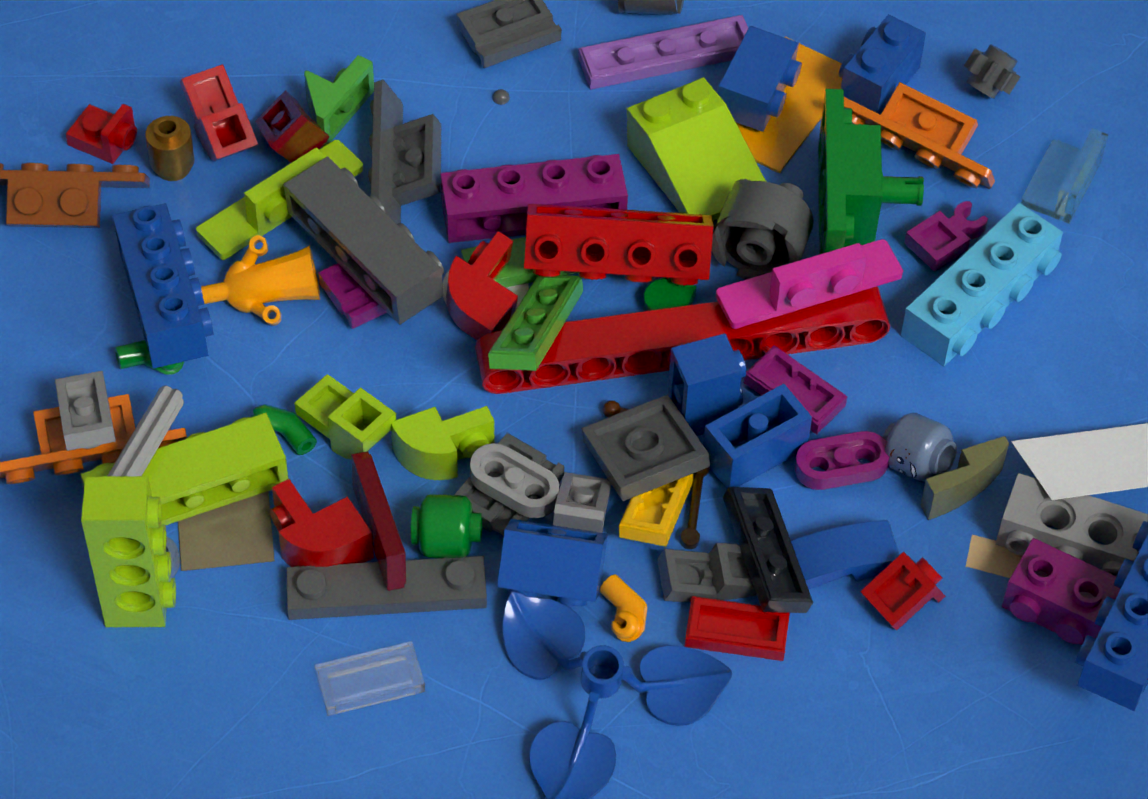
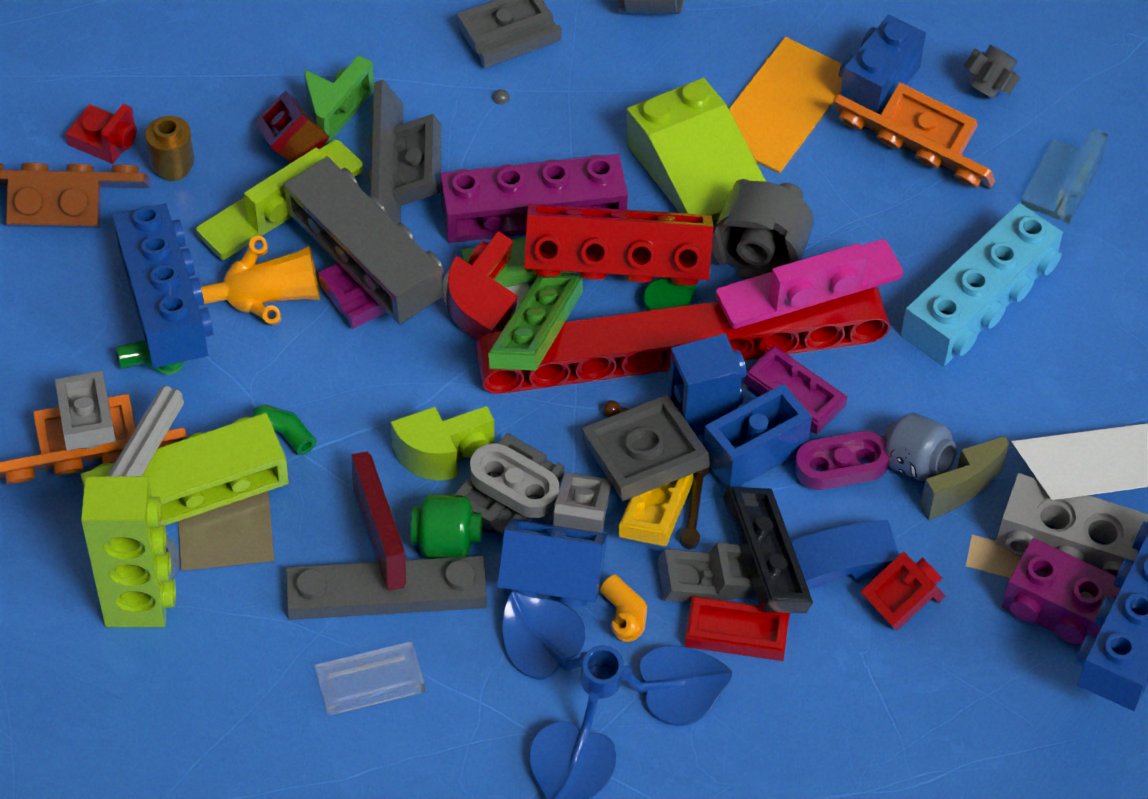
red brick [179,64,258,161] -> none
red brick [270,479,374,567] -> none
lime brick [294,374,396,460] -> none
medium lavender tile [578,15,748,90] -> none
blue brick [717,26,802,132] -> none
green brick [818,89,924,255] -> none
magenta plate [904,201,988,272] -> none

